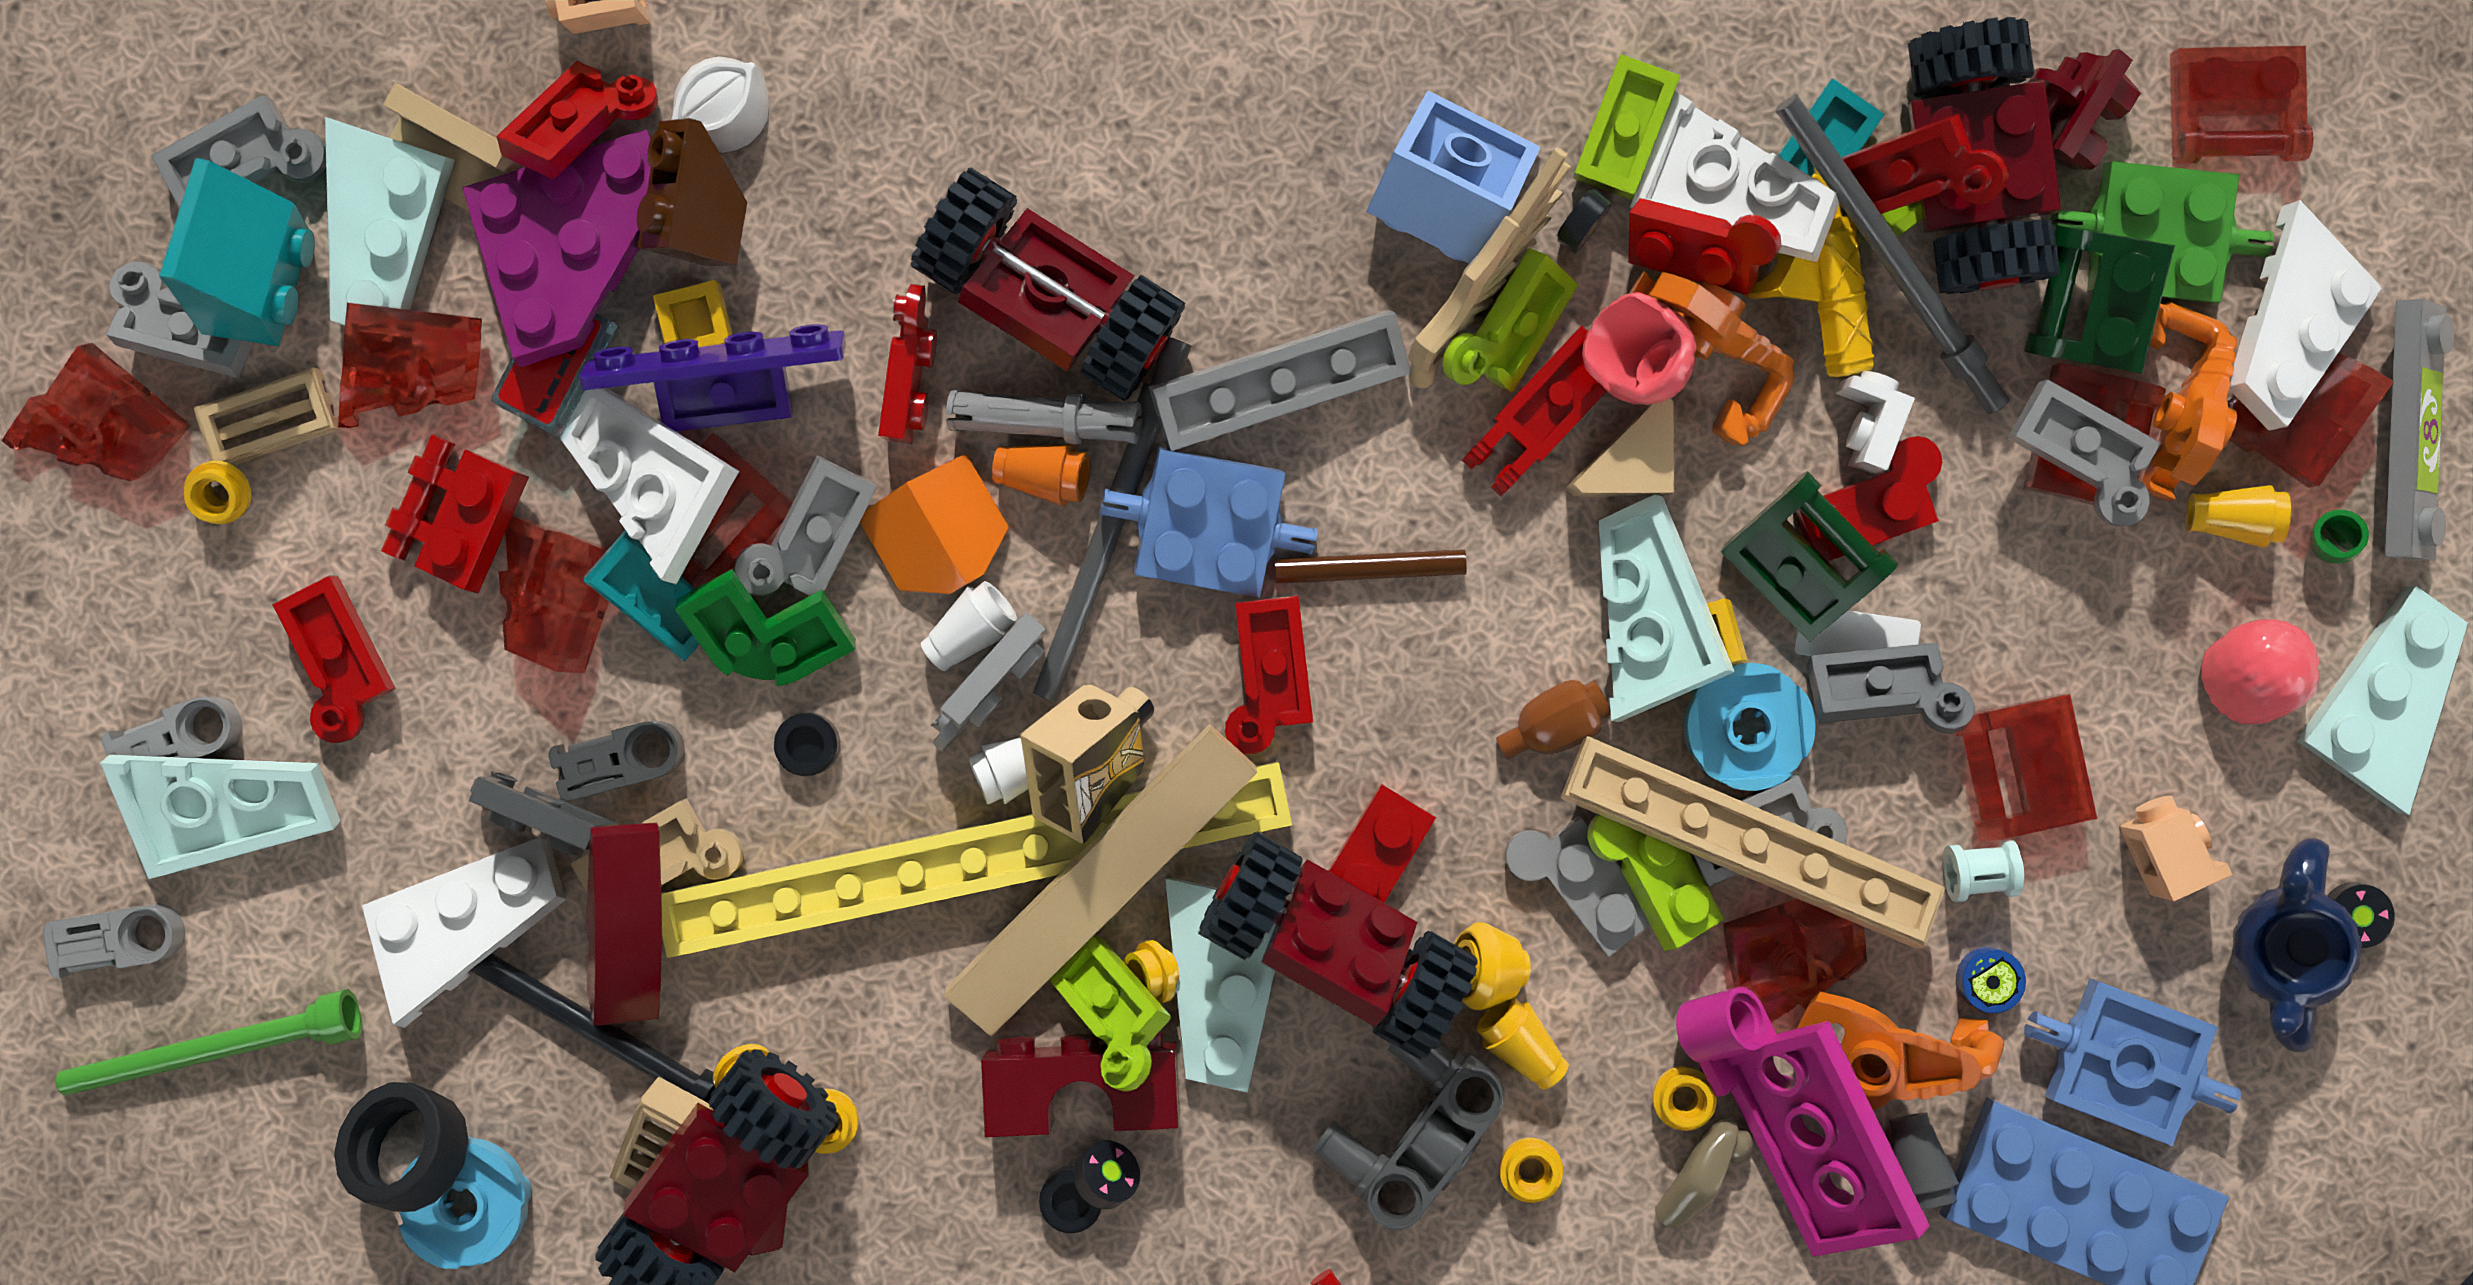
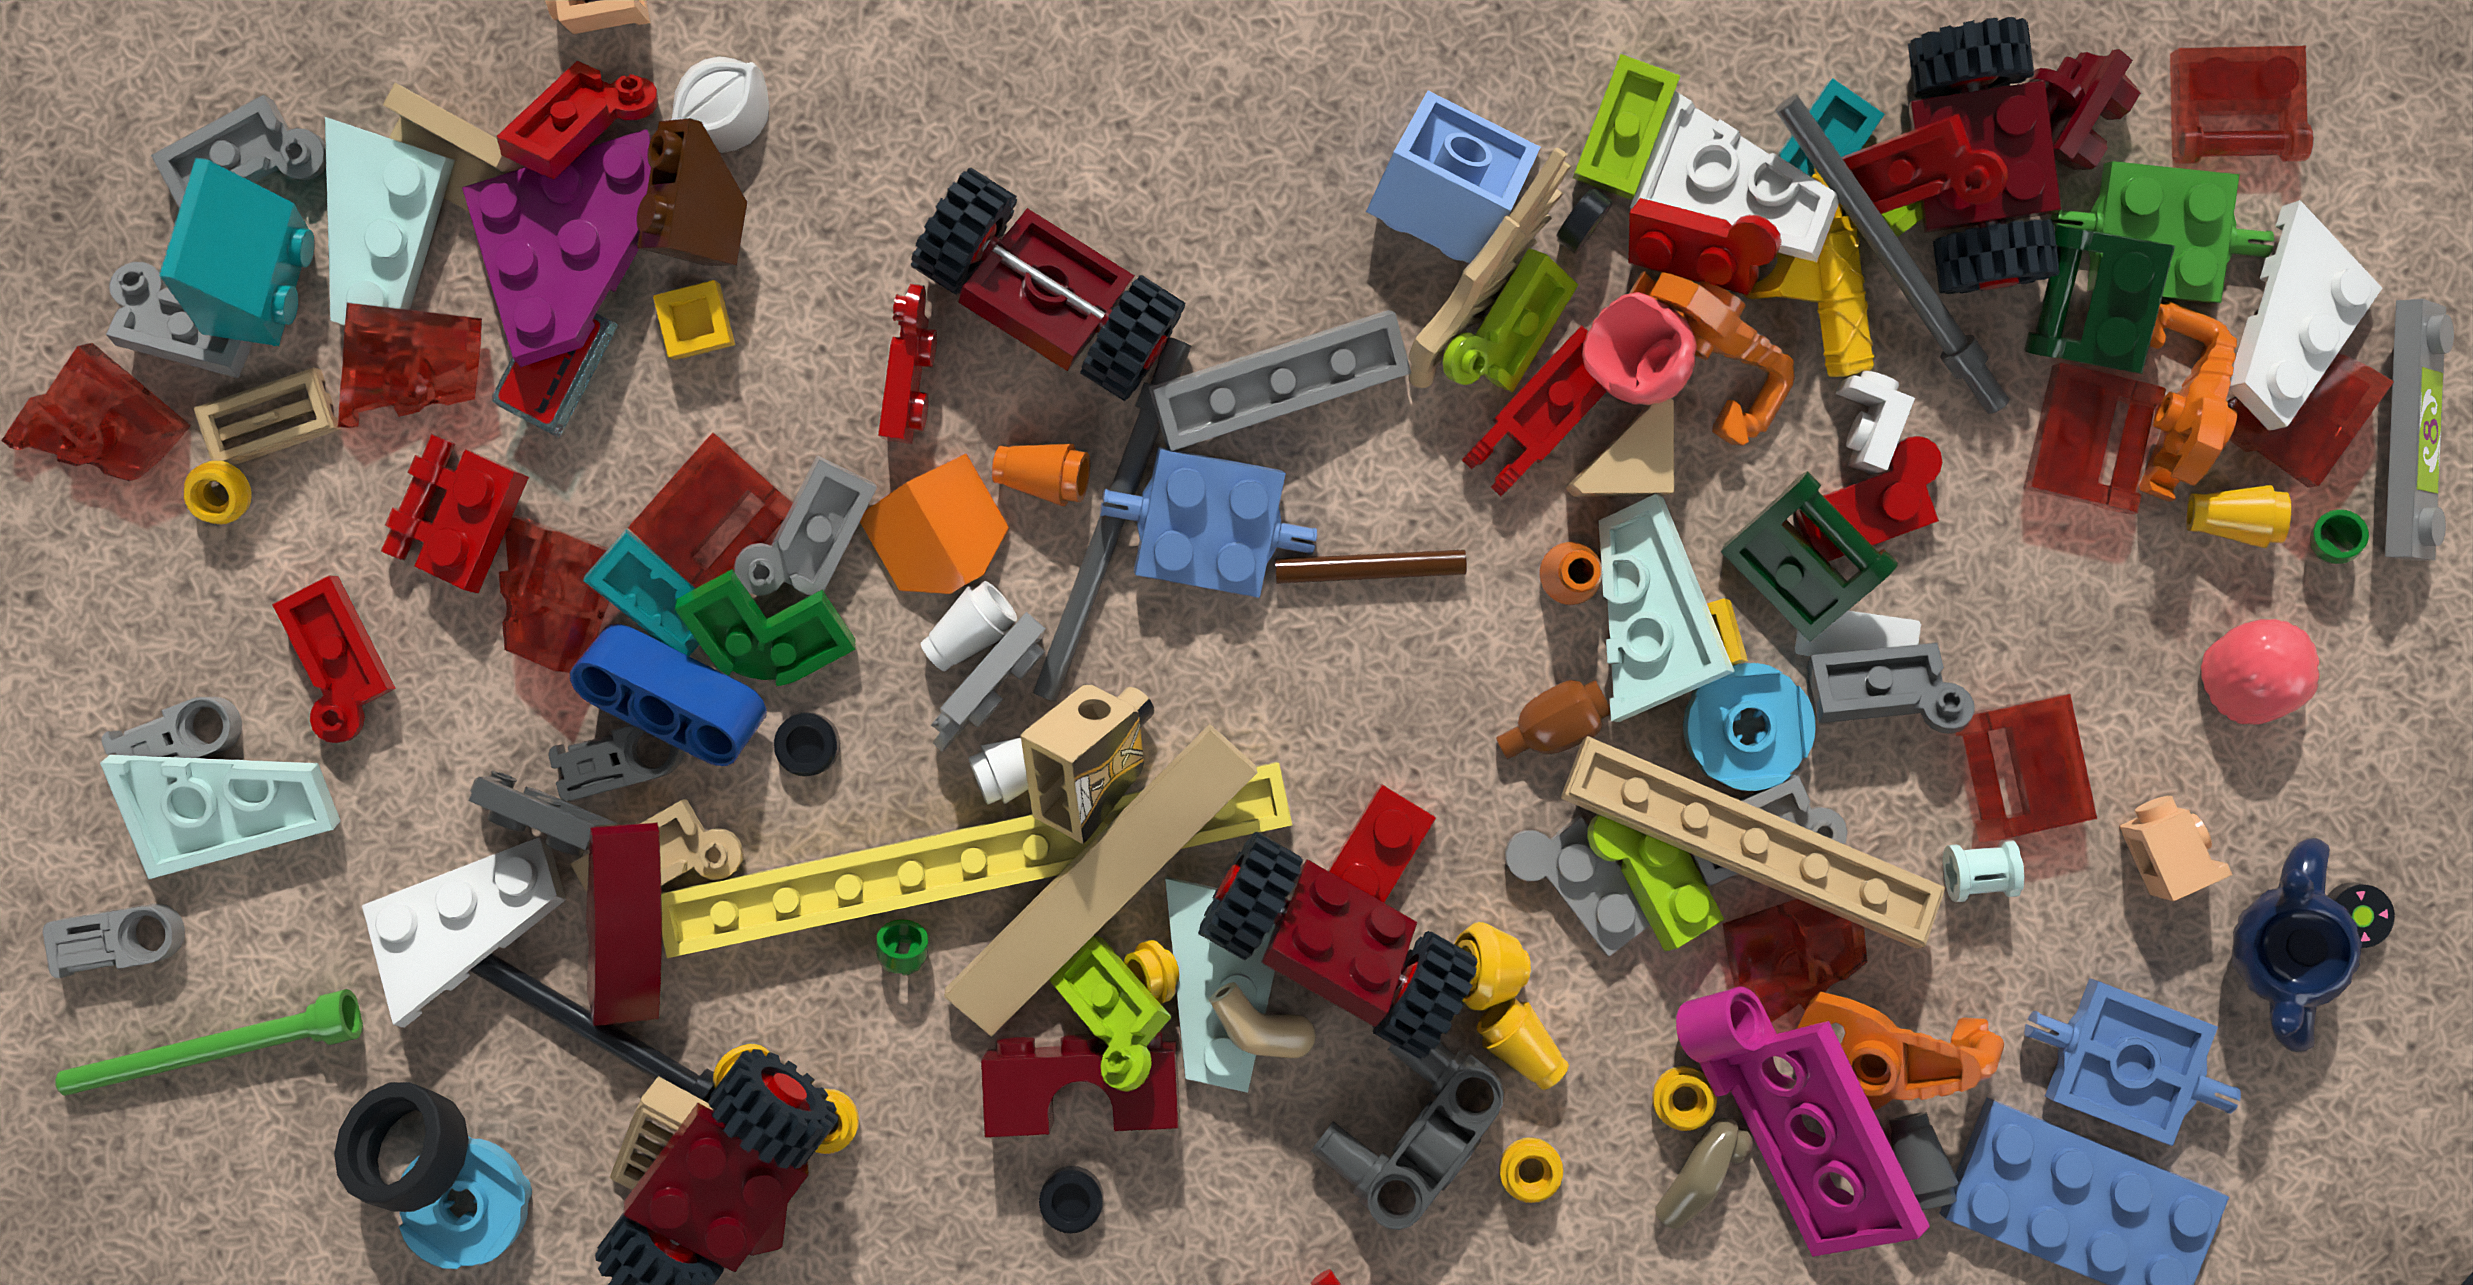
white wing [559,388,739,584] -> none
dark purple bracket [579,324,846,431] -> none
light grey pin [946,390,1142,445] -> none
black tile [1073,1140,1140,1209] -> none
red hinge [1225,595,1313,755] -> none
tile [1956,947,2026,1013] -> none
light grey hinge [2008,379,2161,527] -> none
light aqua wing [2296,586,2468,815] -> none
none -> blue beam [570,624,767,766]
none -> green hinge [876,919,928,976]
none -> tan arm [1209,982,1316,1058]
none -> orange cone [1540,542,1602,605]

